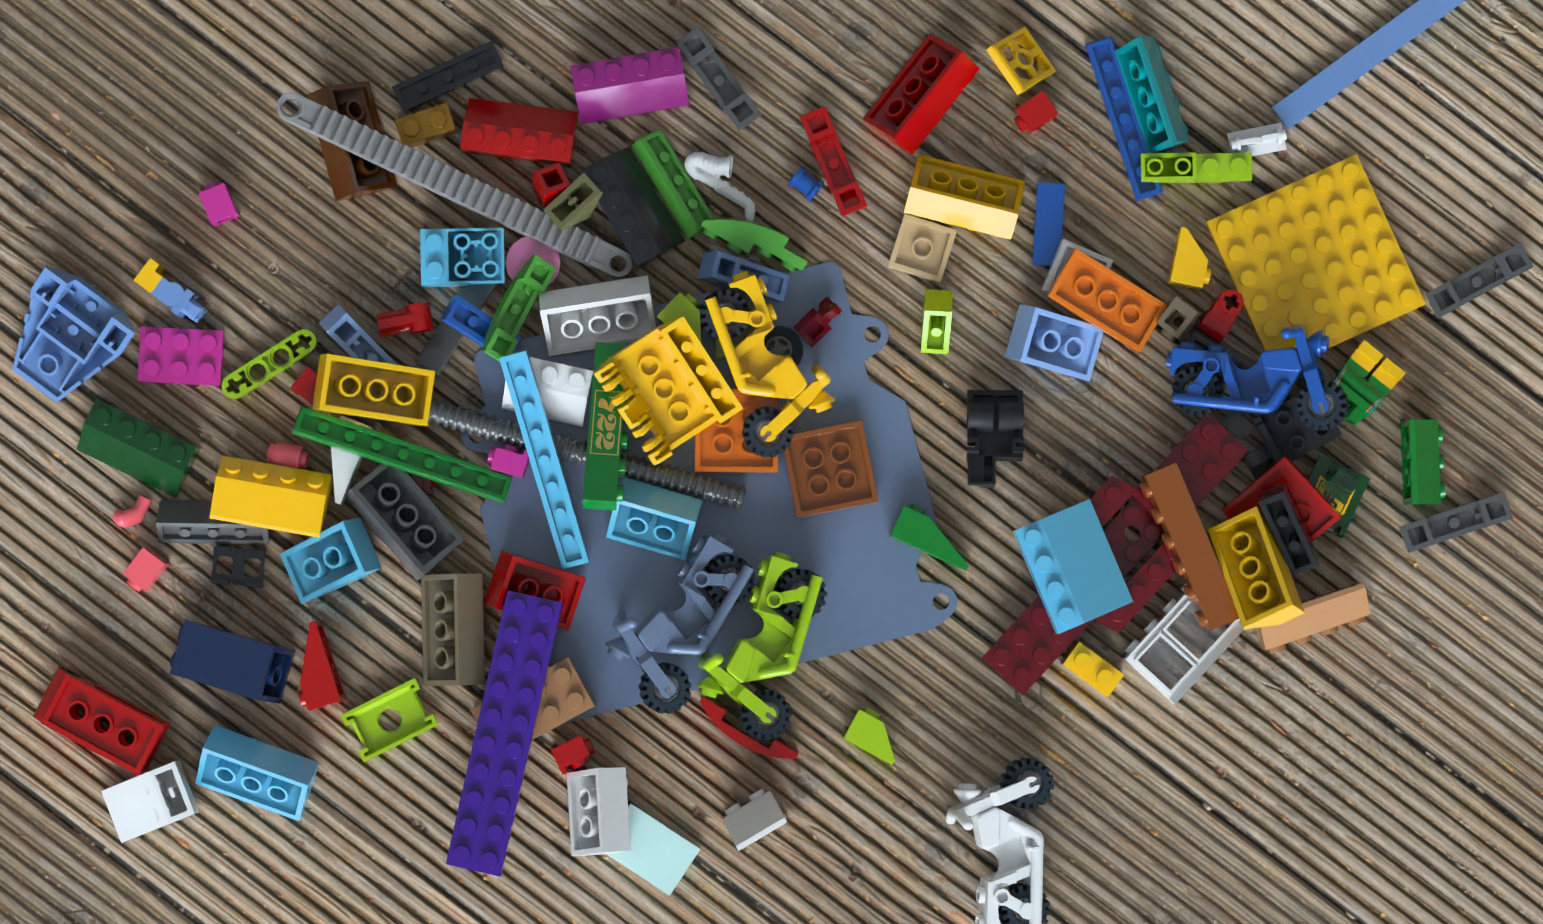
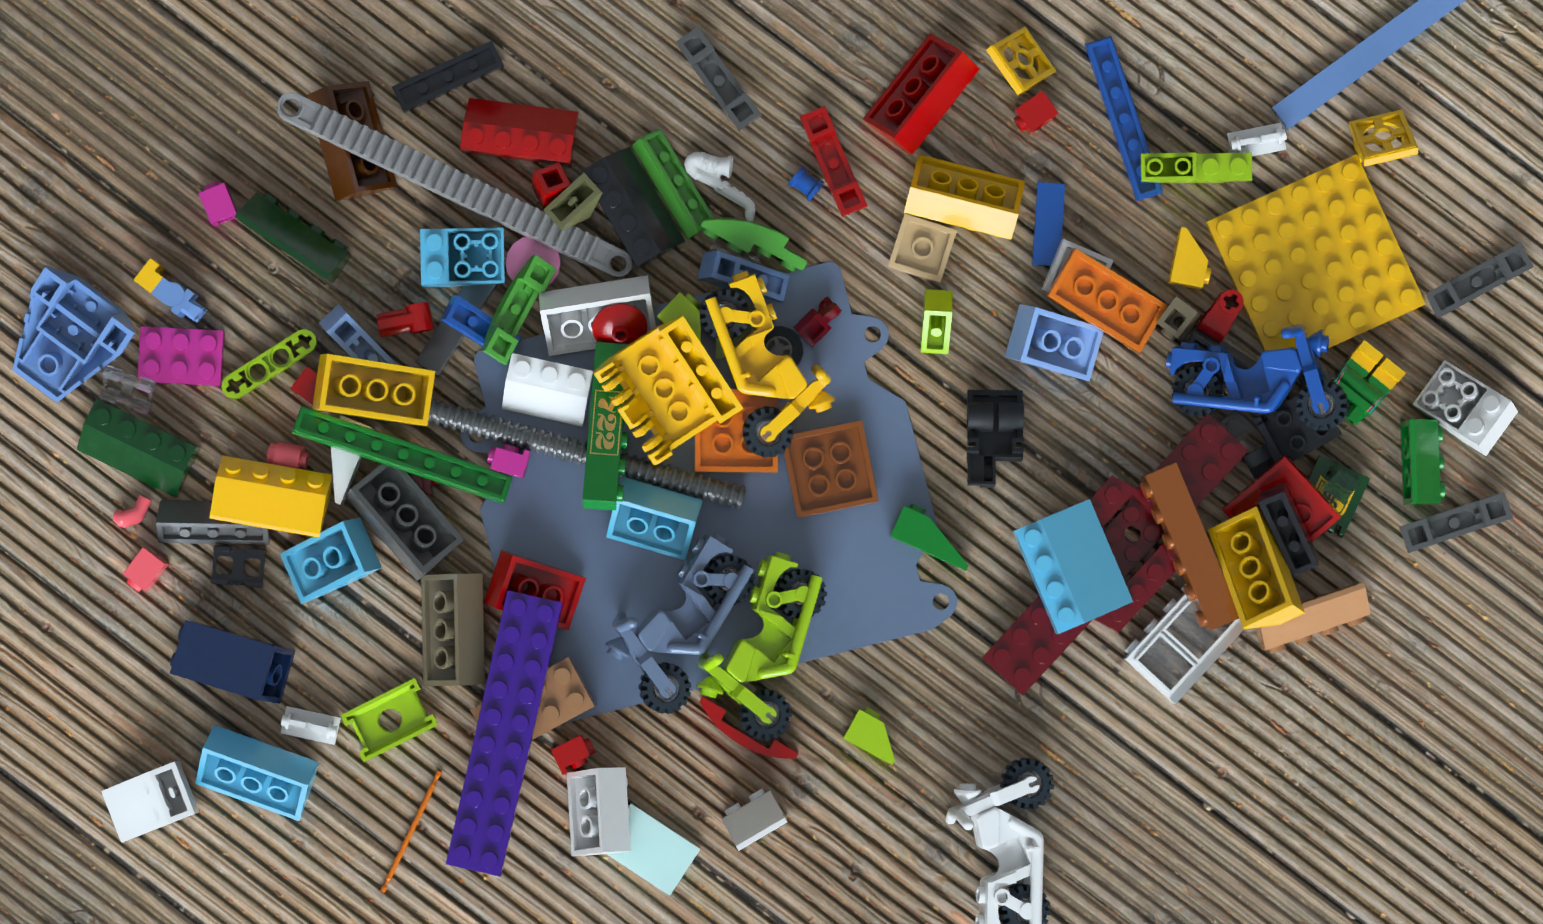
red hinge [33,666,171,775] -> none
red slope [298,621,346,711] -> none
pearl gold brick [394,103,458,148] -> none
medium azure plate [499,349,590,569] -> none
magenta slope [570,47,690,125] -> none
yellow brick [1061,642,1124,697] -> none
teal slope [1114,36,1189,153] -> none
none -> clear piece [99,365,156,416]
none -> dark green slope [234,192,351,284]
none -> white hinge [281,706,341,745]
none -> orange piece [380,770,442,893]
none -> red dish [592,303,648,344]
none -> yellow piece [1349,109,1418,167]
none -> white slope [1412,360,1518,456]

